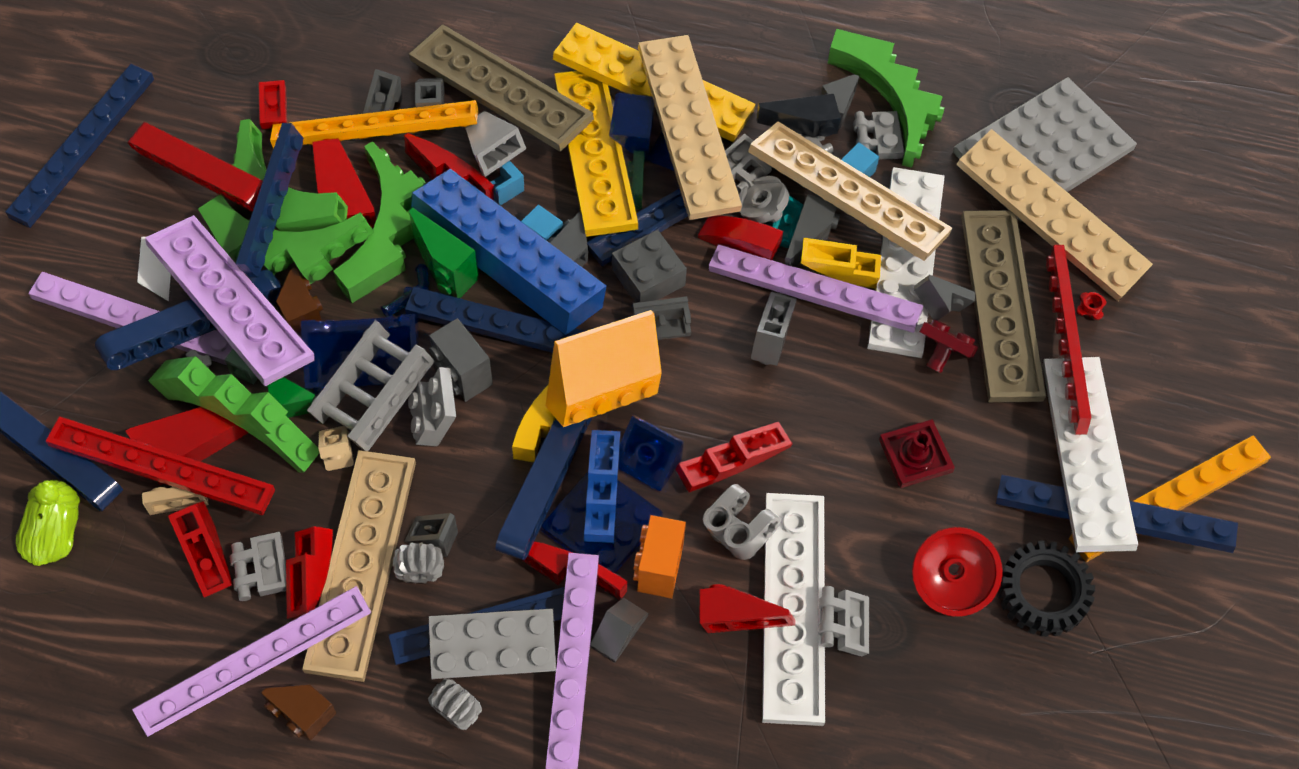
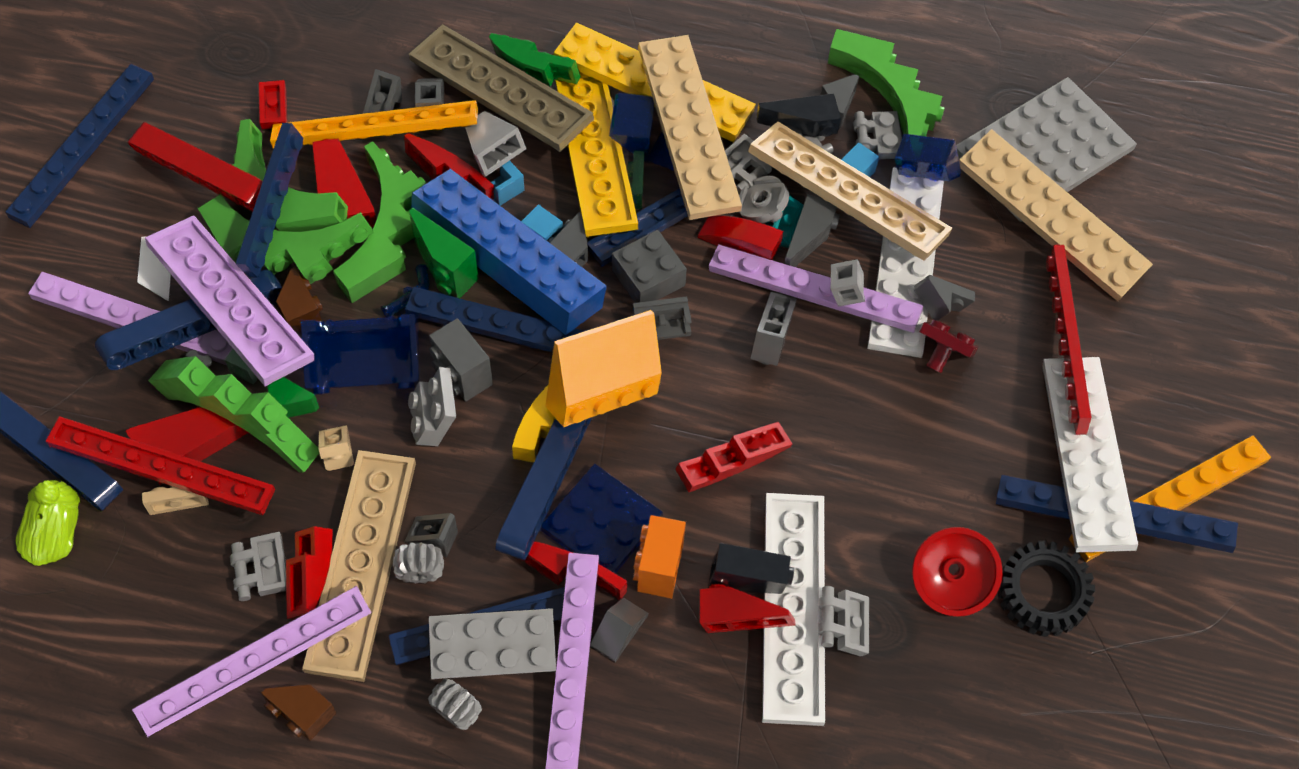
red slope [168,501,233,597] -> none
light grey fence [307,320,435,451] -> none
blue slope [584,430,620,543] -> none
clear blue slope [618,415,684,491] -> none
light grey piece [703,484,781,560] -> none
yellow slope [801,238,881,289] -> none
dark red plate [879,419,955,489] -> none
dark tan plate [961,210,1046,402] -> none
red plate [1077,292,1107,320] -> none
none -> green slope [489,33,581,87]
none -> black slope [708,543,794,594]
none -> light grey brick [830,259,865,307]
none -> clear blue slope [895,134,961,182]

